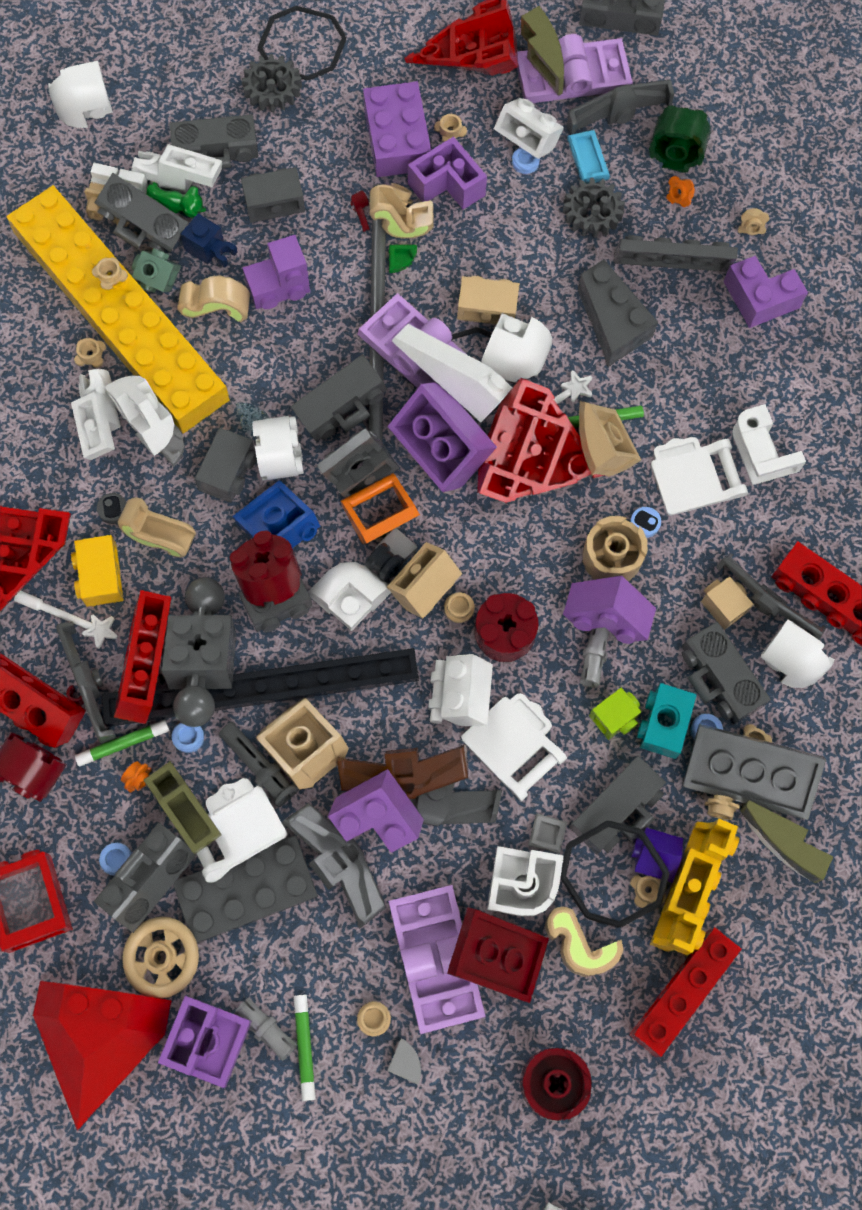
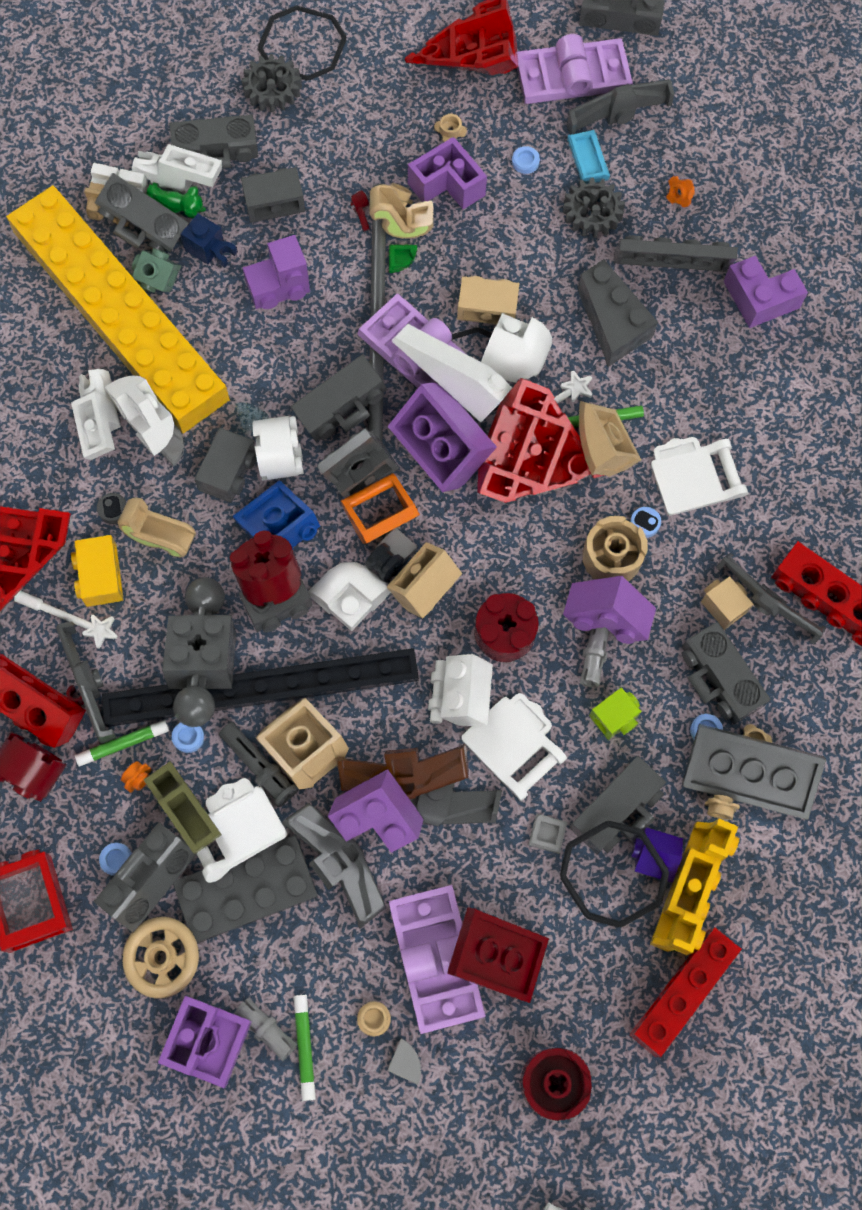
red wedge [33,981,172,1131] -> none
white brick [48,61,113,128] -> none
tan plate [74,338,106,368] -> none
tan plate [92,257,128,290] -> none
red brick [114,590,172,724] -> none
tan animal [177,275,250,322] -> none
medium lavender brick [363,81,431,177] -> none
tan plate [444,592,475,623] -> none
white brick [487,846,564,916] -> none
white brick [494,98,564,159] -> none
olive slope [521,6,564,96] -> none
animal [545,907,623,977] -> none
tan plate [630,875,666,908] -> none
teal brick [636,683,697,759] -> none
dark green brick [649,105,711,173] -> none
white piece [732,404,806,485] -> none
tan plate [738,208,769,235] -> none
olive slope [740,800,833,883] -> none
white brick [760,620,835,688] -> none

